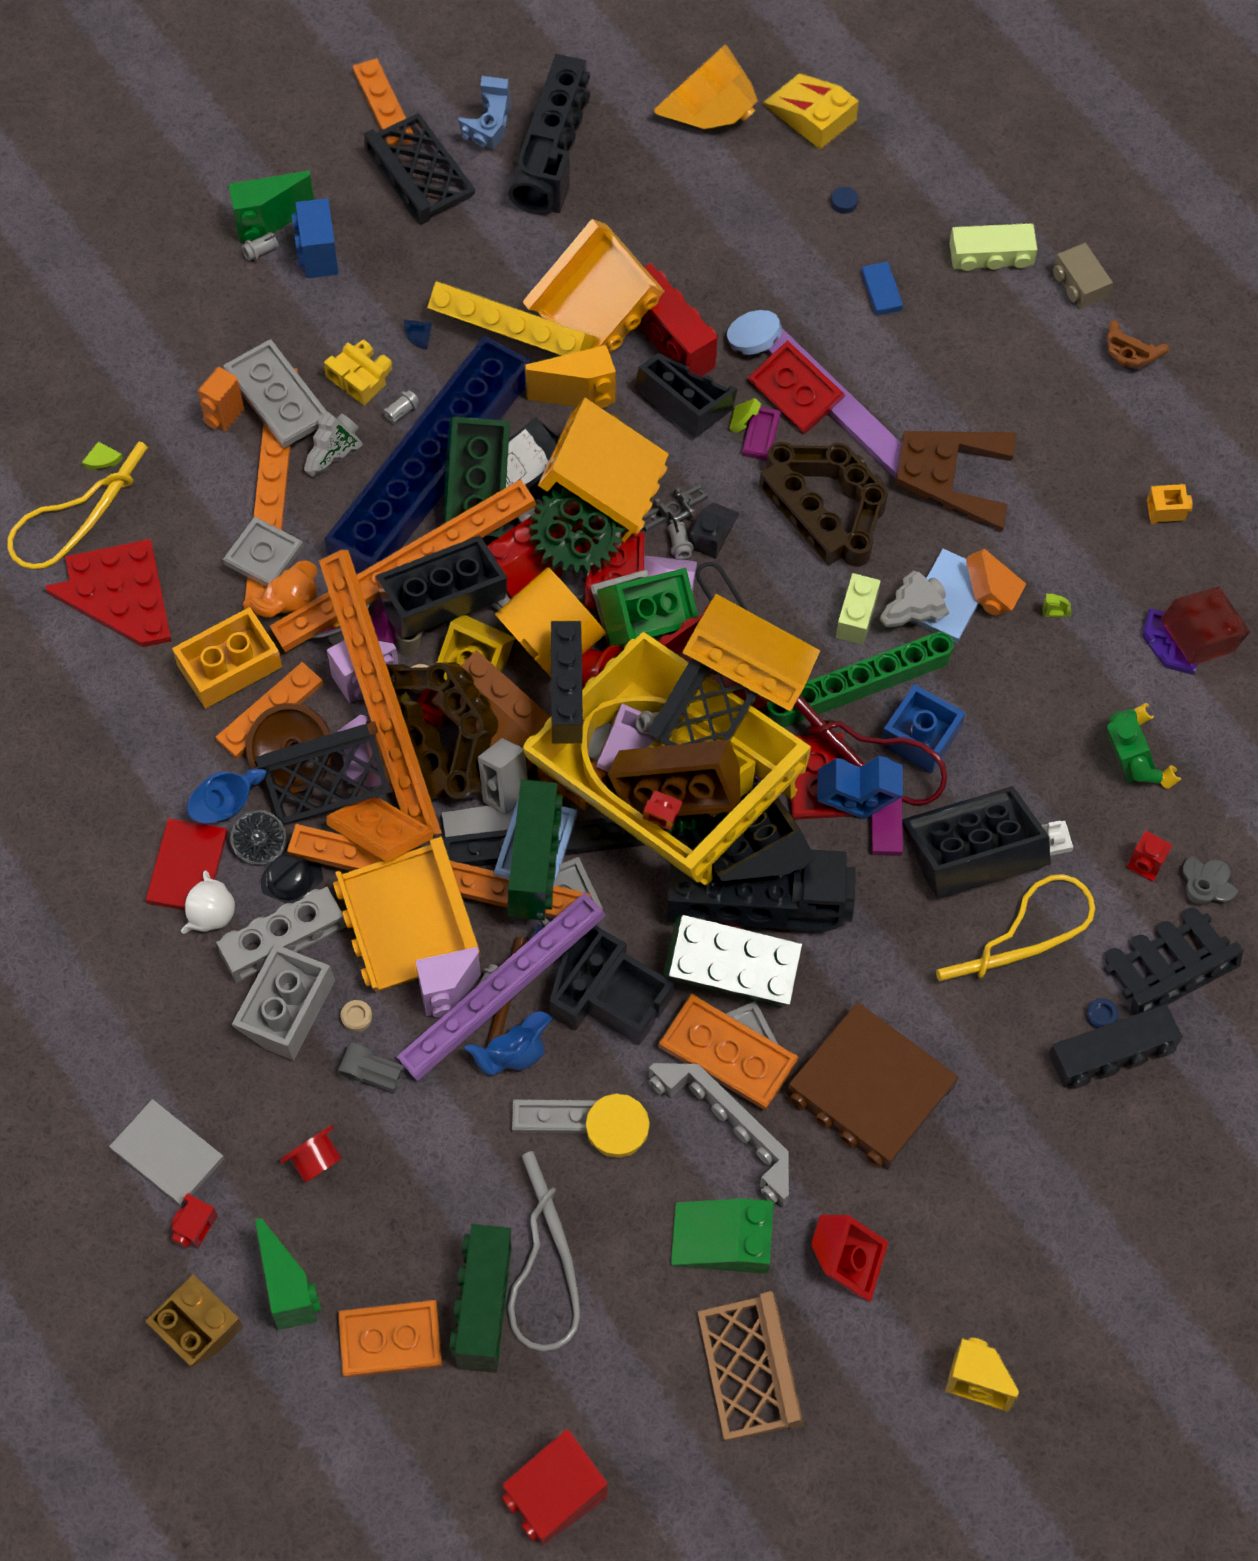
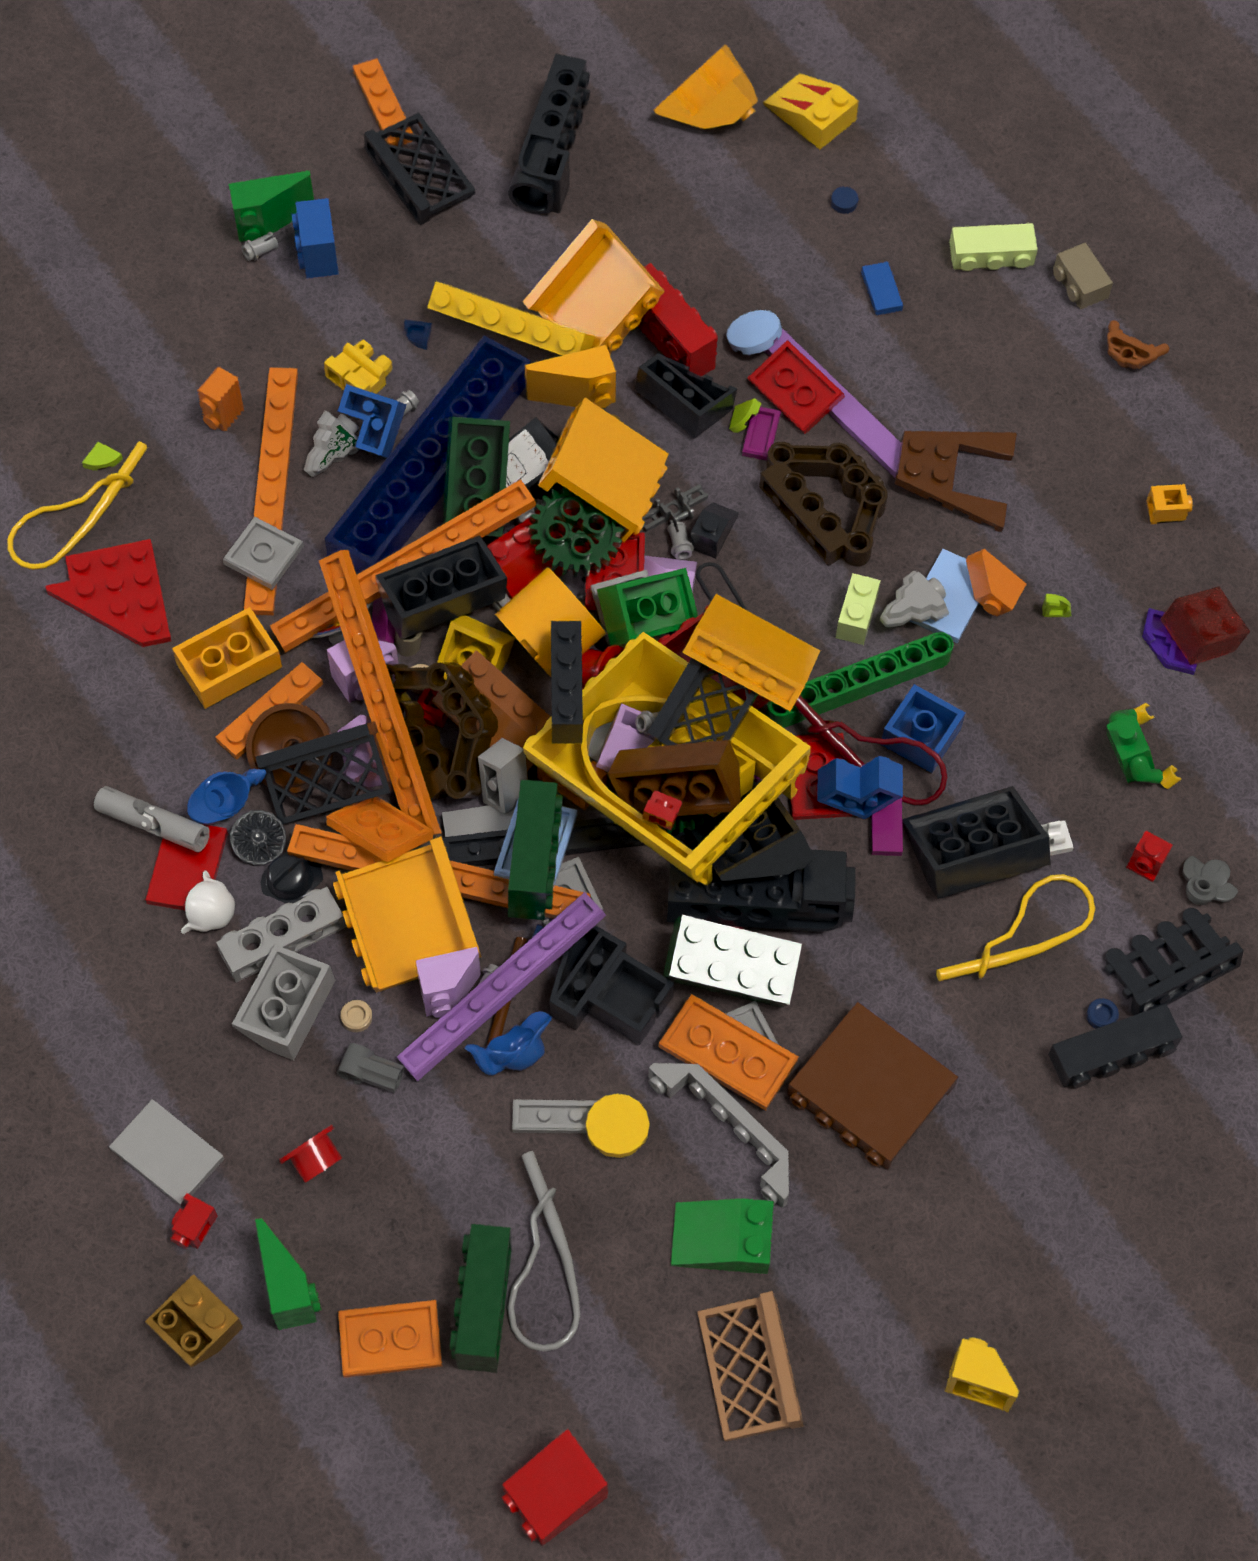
light grey tile [223,339,326,448] -> none
orange hair [243,560,317,617] -> none
medium blue tile [459,76,512,150] -> none
red slope [811,1215,889,1302] -> none
none -> light grey piece [94,786,210,852]
none -> blue brick [338,384,406,458]

